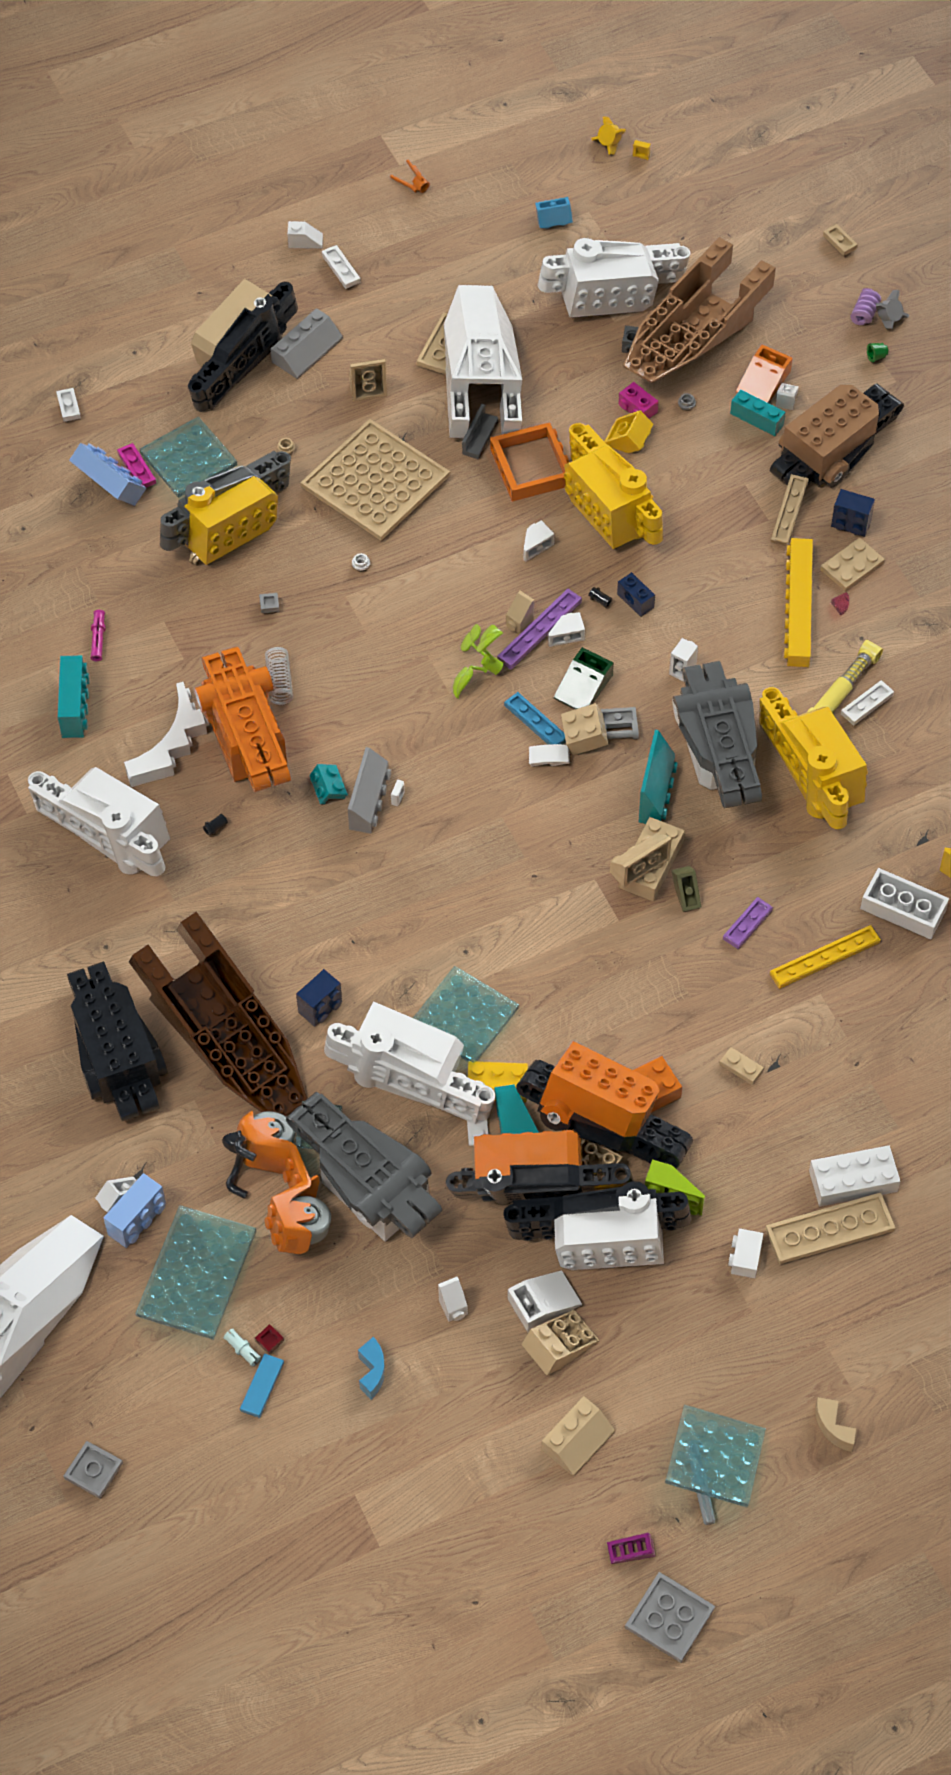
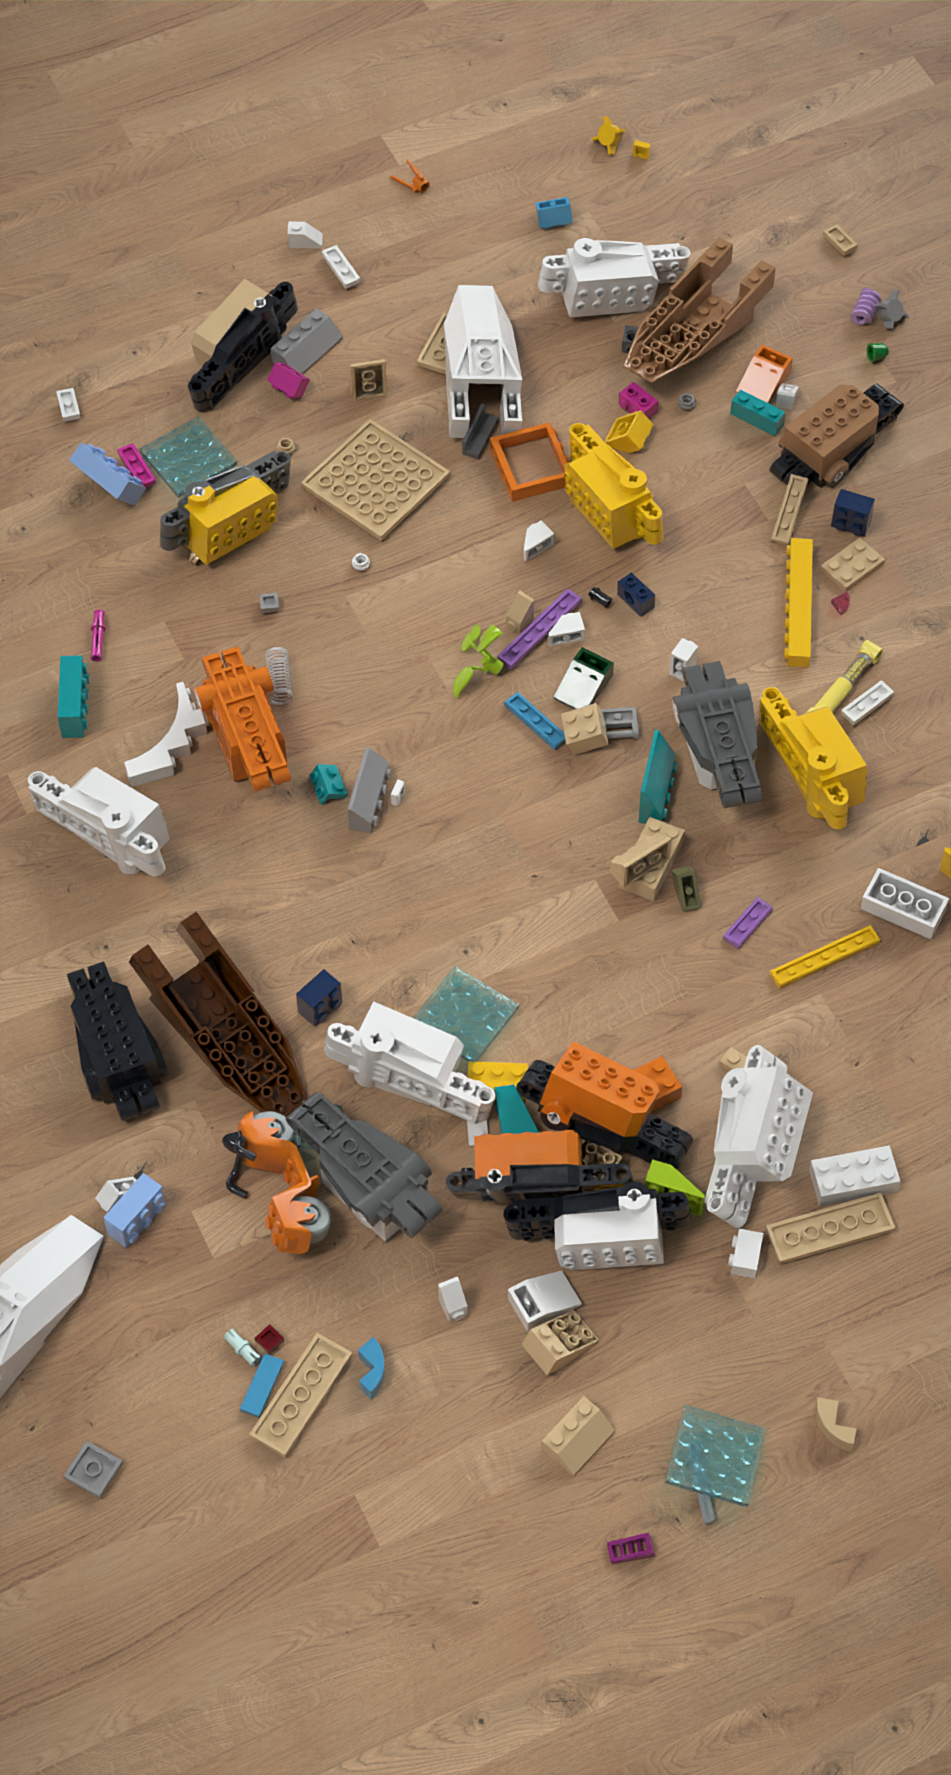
clear light blue plate [135,1205,256,1340] -> none
black pin [203,814,228,836] -> none
white slope [529,744,570,767] -> none
light grey plate [625,1572,715,1663] -> none
none -> tan plate [249,1333,353,1458]
none -> dark pink brick [267,362,310,399]
none -> white piece [704,1045,813,1228]

